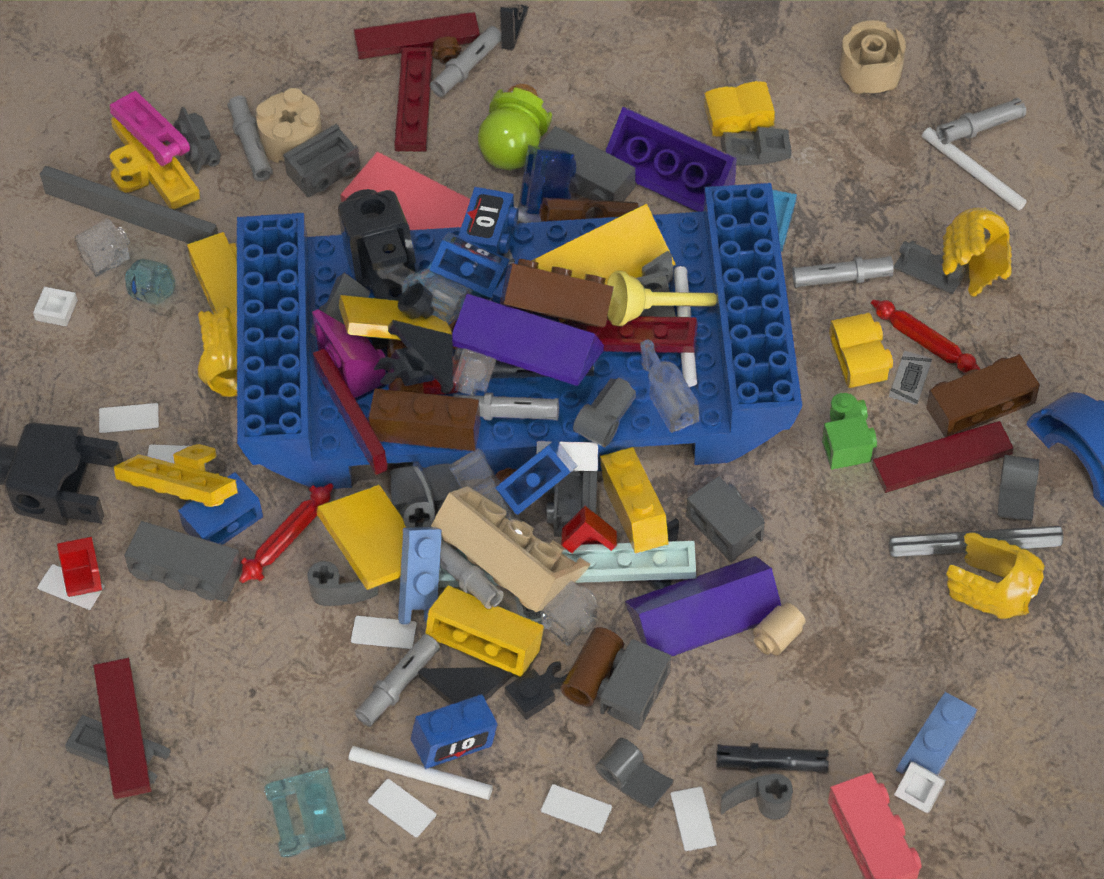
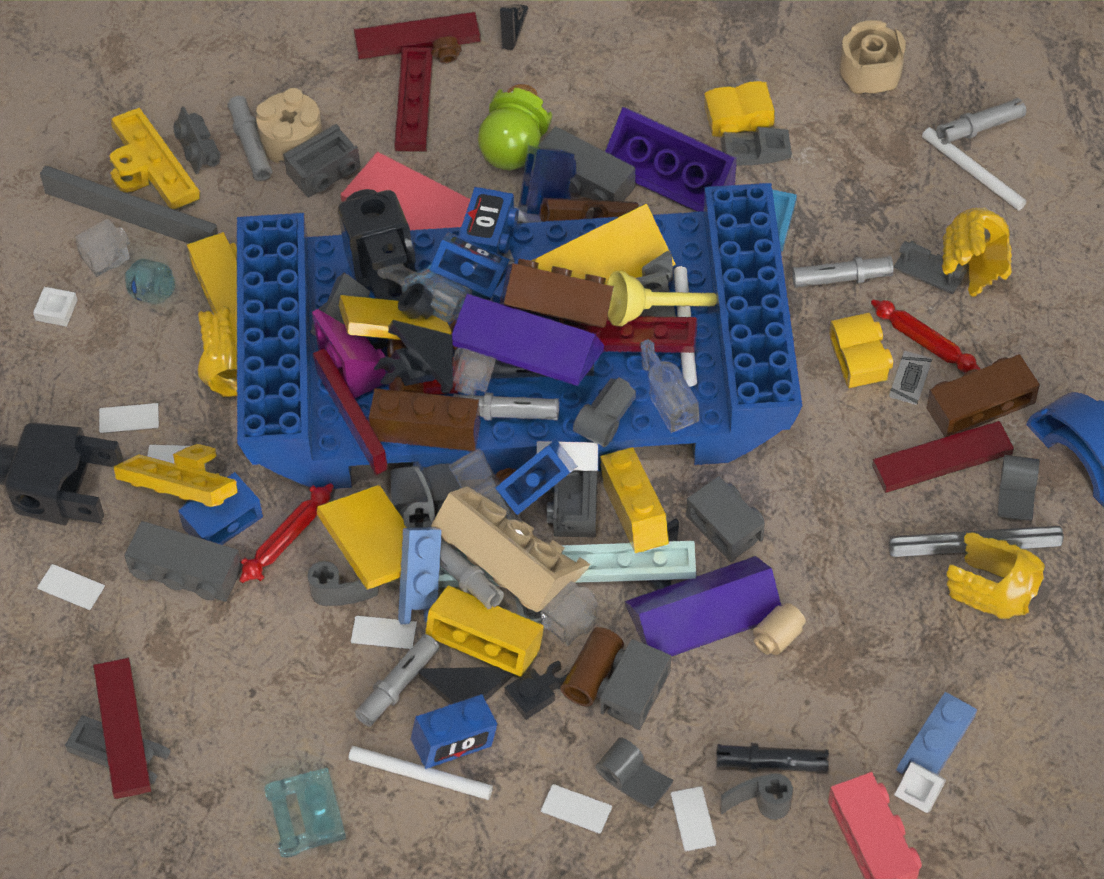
red panel [57,537,102,597] -> none
dark pink plate [110,90,190,166] -> none
white sticker [368,779,437,838] -> none
light grey pin [430,26,501,97] -> none
red panel [561,506,617,553] -> none
bright green brick [822,393,877,470] -> none

